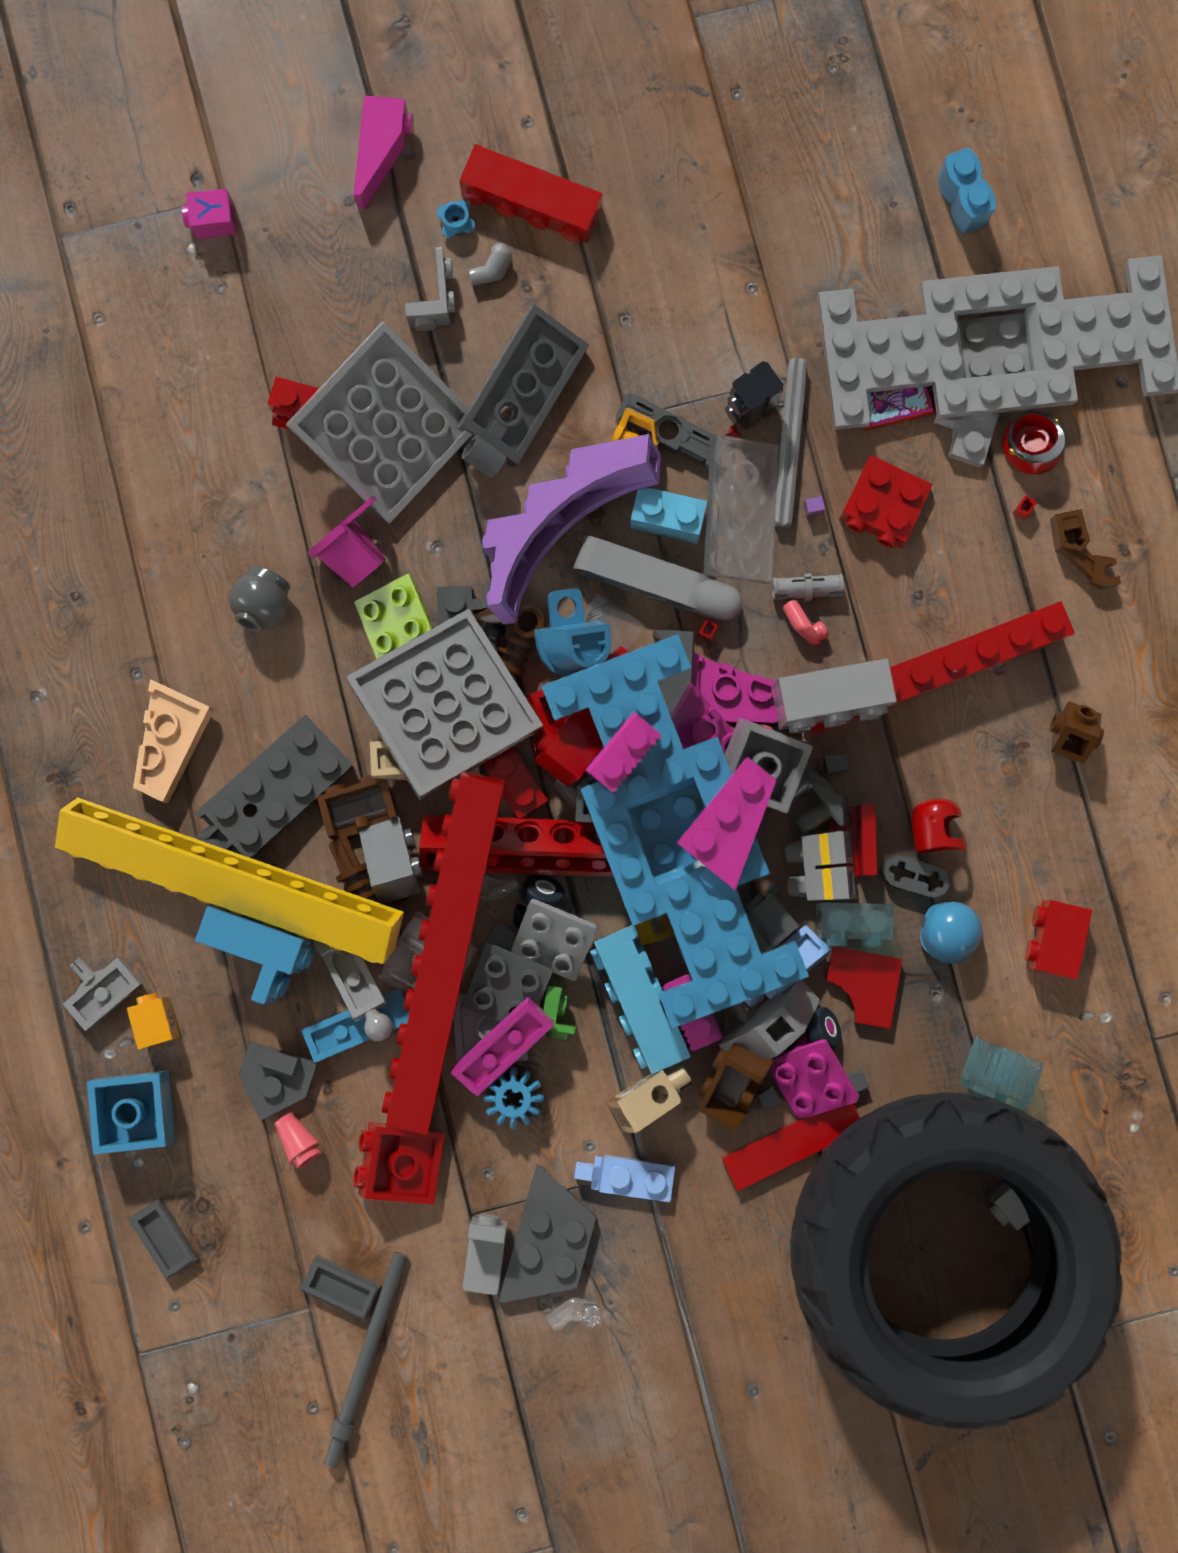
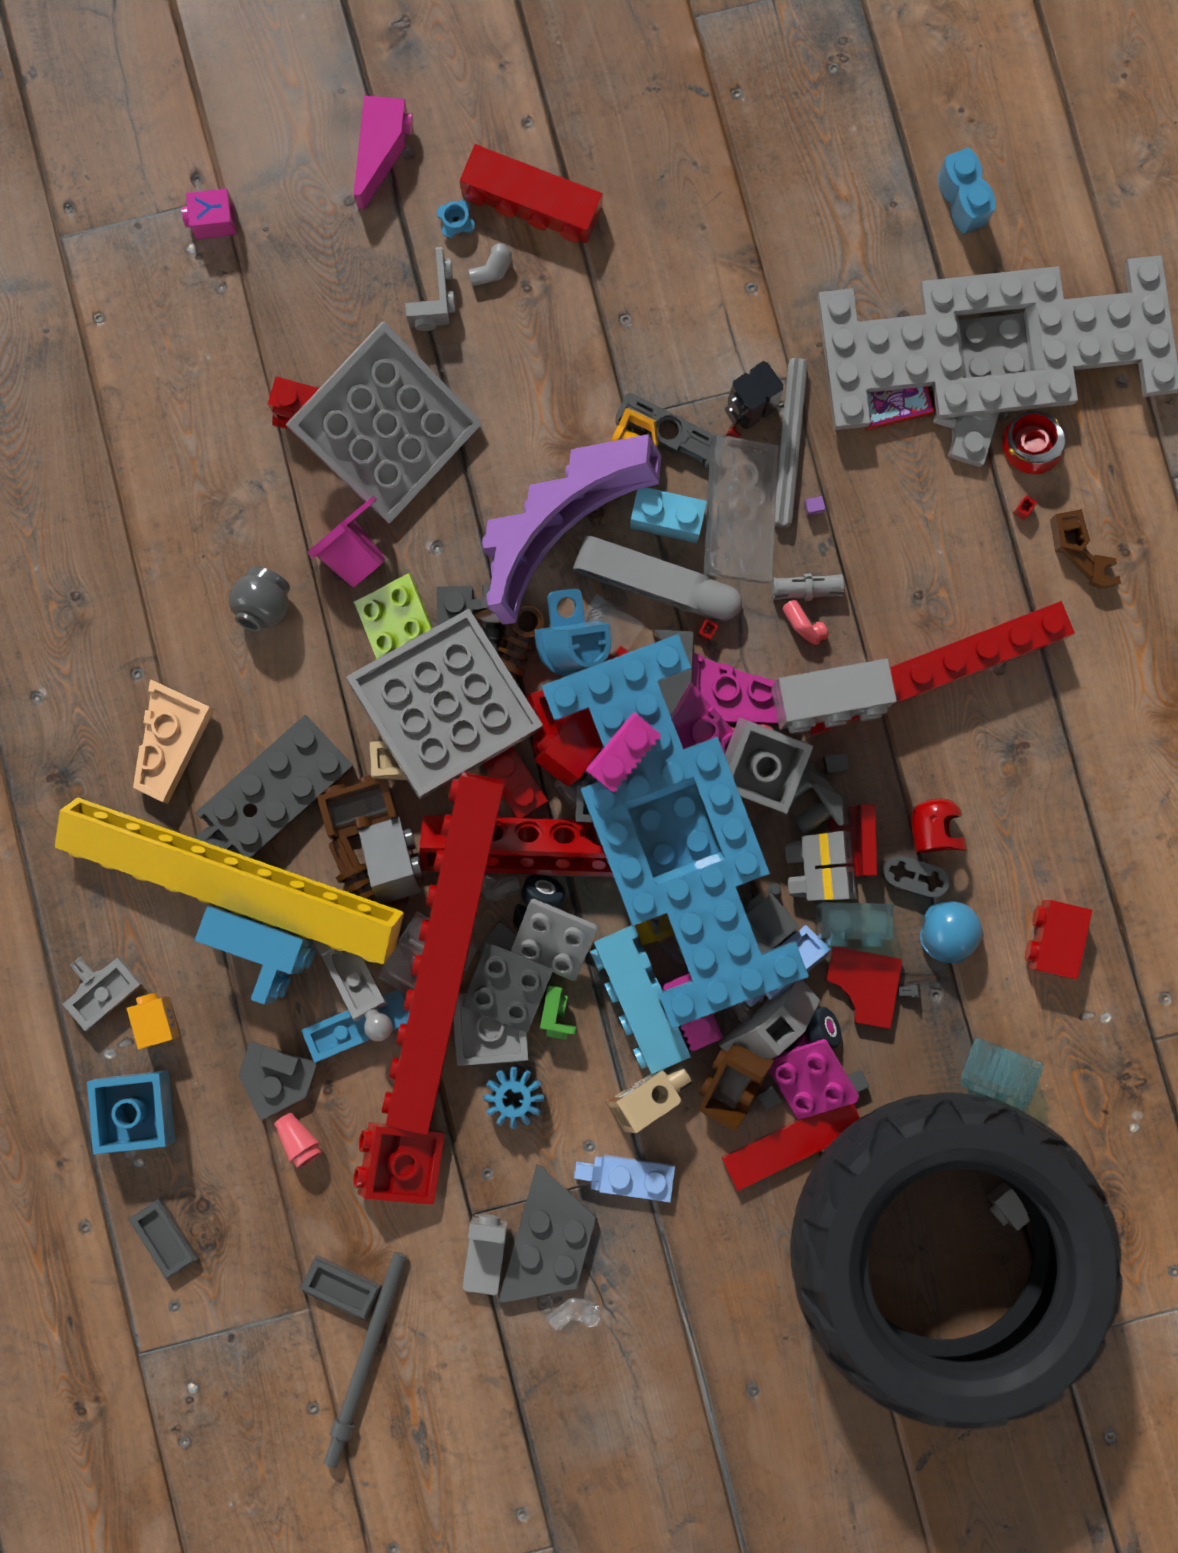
dark pink plate [451,997,554,1097] -> none
dark grey hinge [456,304,589,478] -> none
dark pink wing [677,757,776,890] -> none
red plate [839,454,933,548] -> none
reddish brown brick [1049,701,1104,764] -> none
none -> dark grey piece [899,983,921,997]

